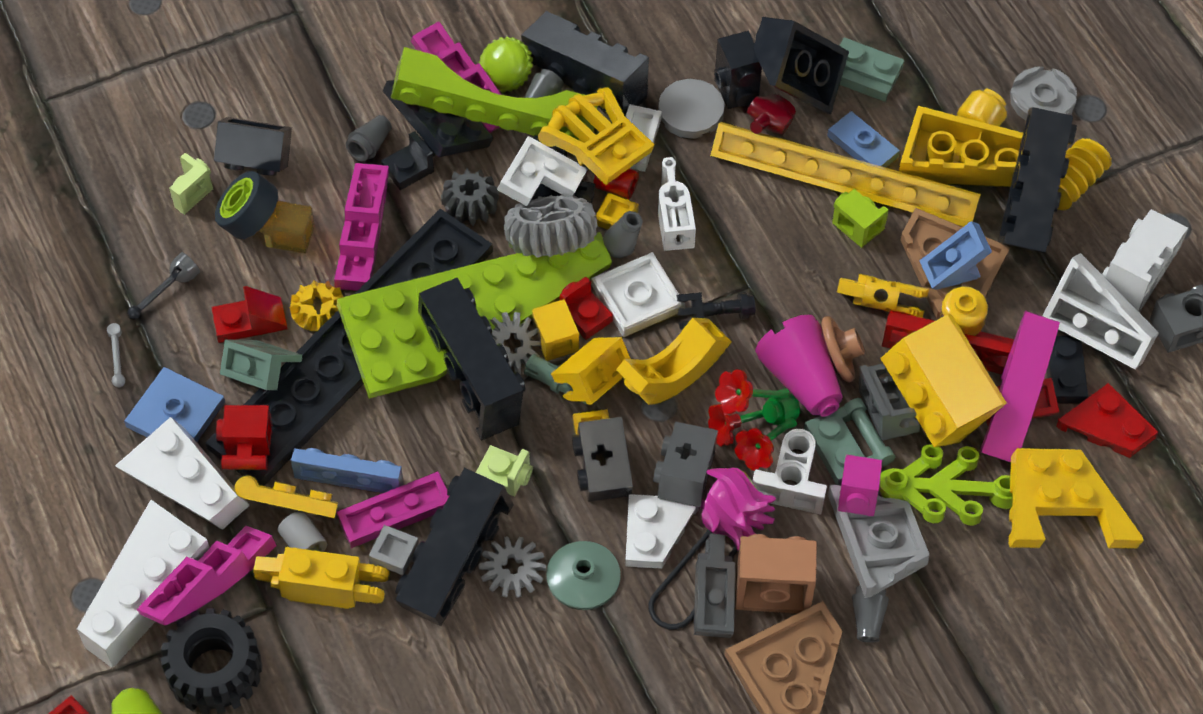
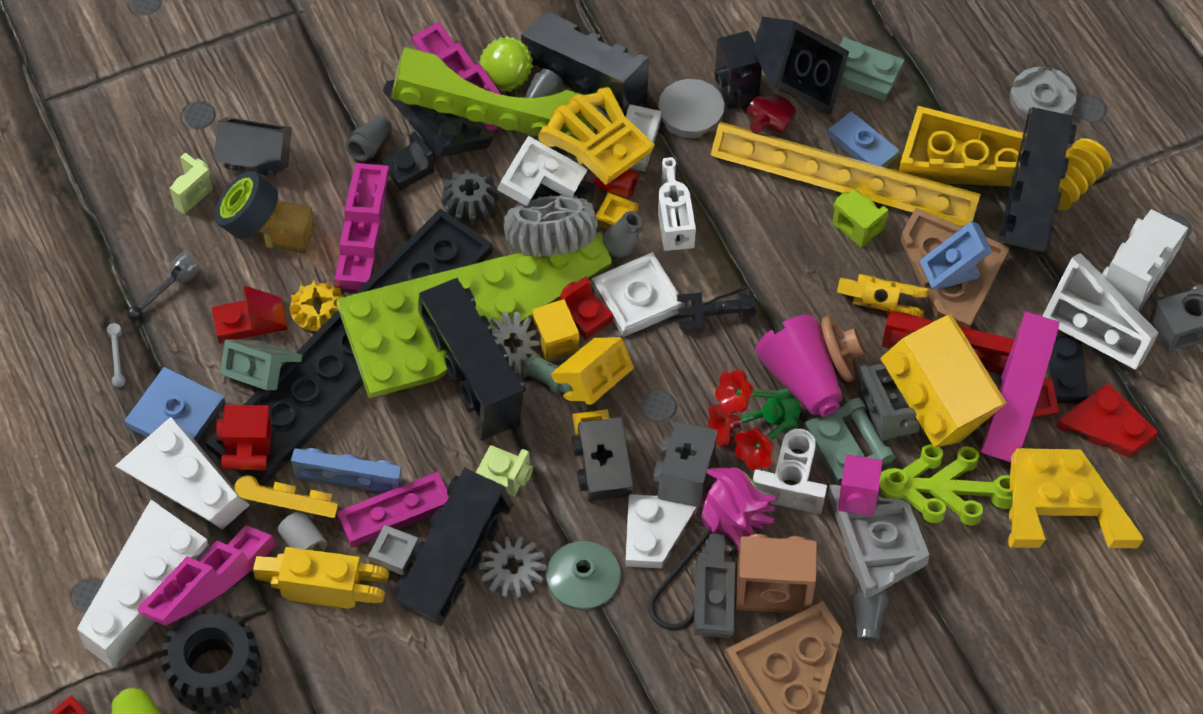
yellow arch [616,317,732,405] -> none
yellow head [940,286,988,336] -> none
yellow head [957,88,1007,127] -> none

